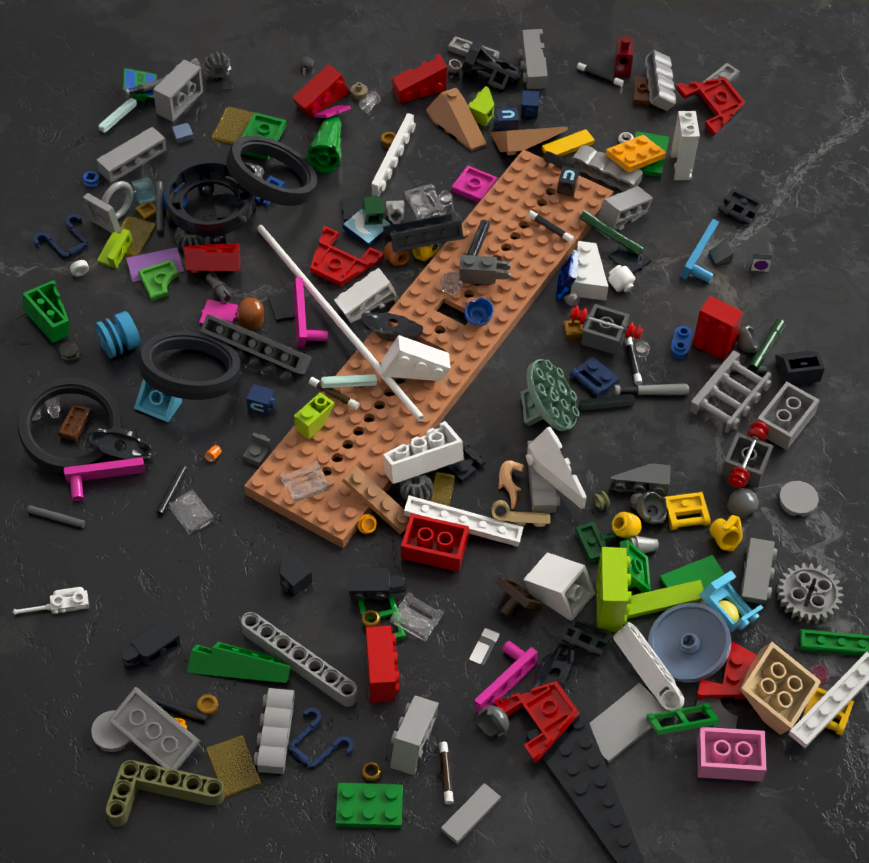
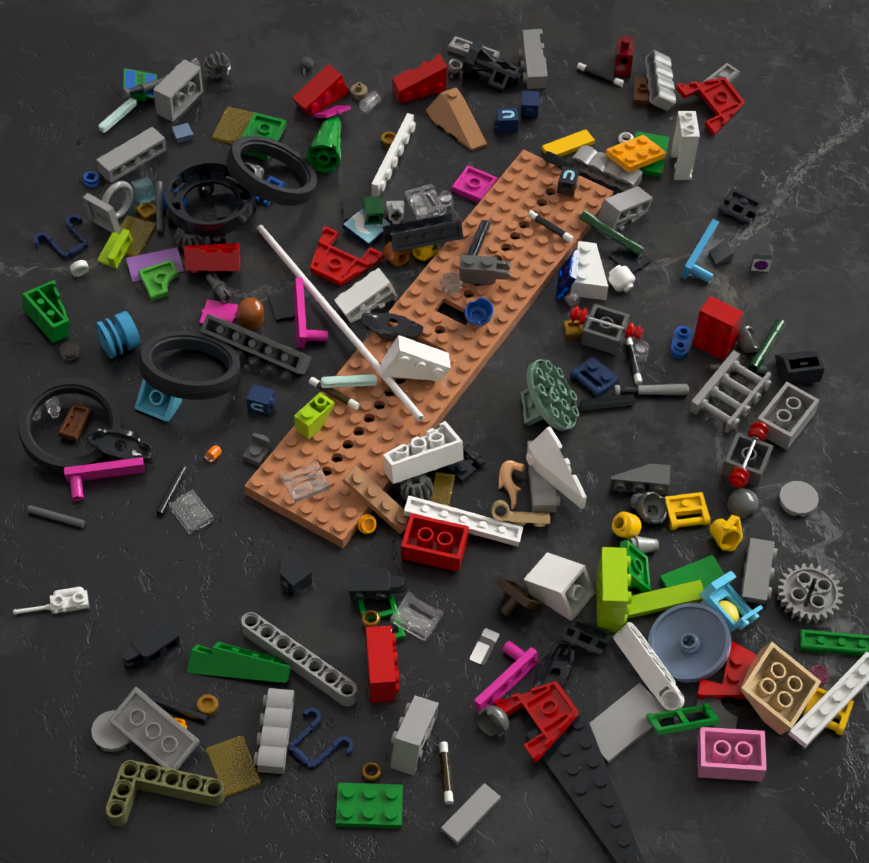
lime slope [468,86,494,126] -> none
medium nougat wedge [491,127,568,155] -> none
dark green plate [575,522,616,563] -> none
olive bush [593,491,610,511] -> none

